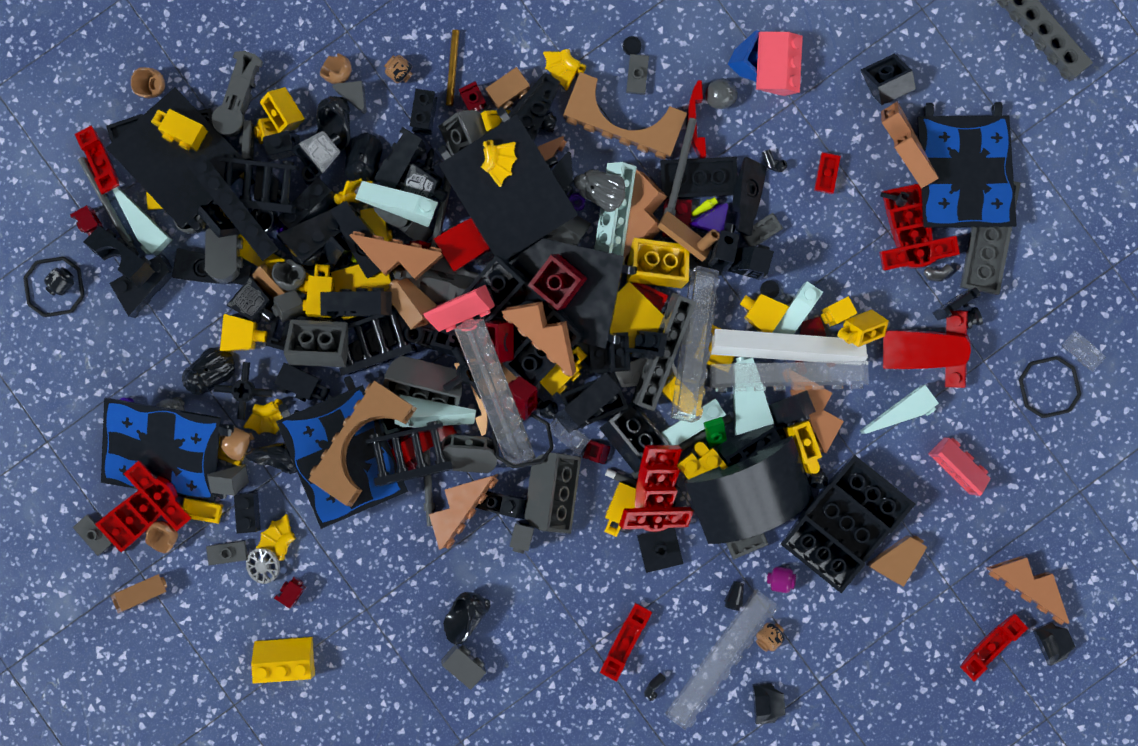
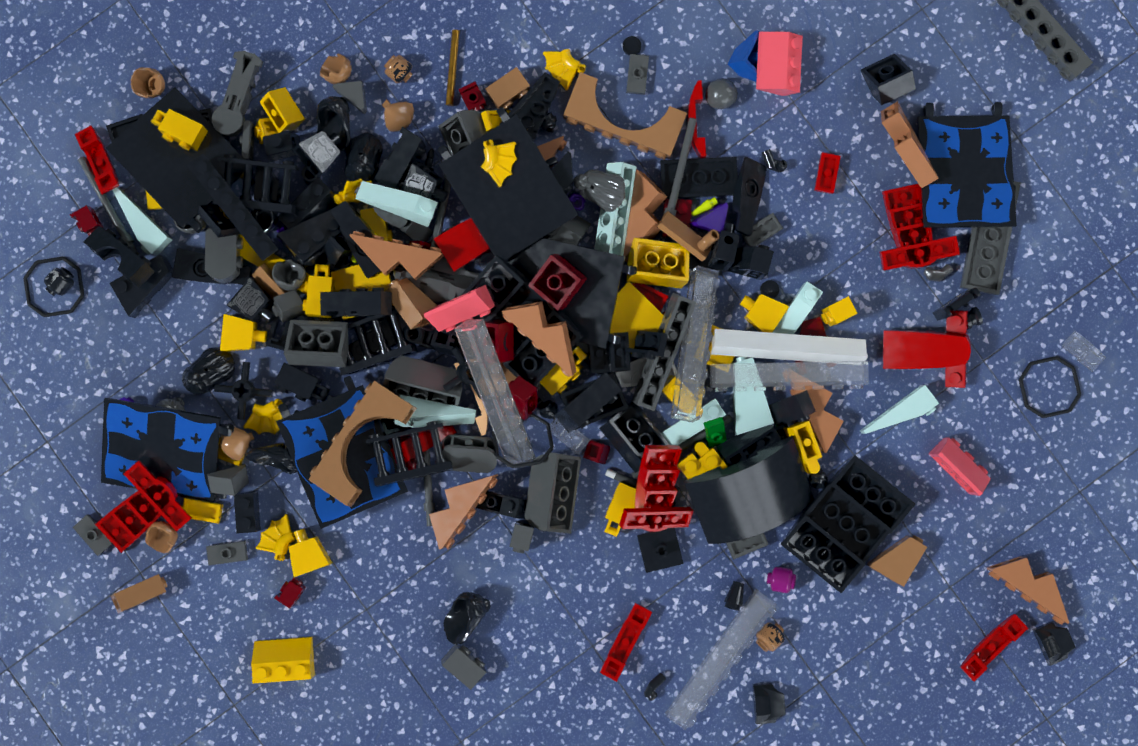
light grey wheel [246,548,280,584] -> none
black hips [410,89,438,135] -> none
yellow brick [837,309,889,347] -> none
black hand [880,192,909,207] -> none
none -> yellow torso [289,528,332,577]
none -> medium nougat piece [382,99,414,132]

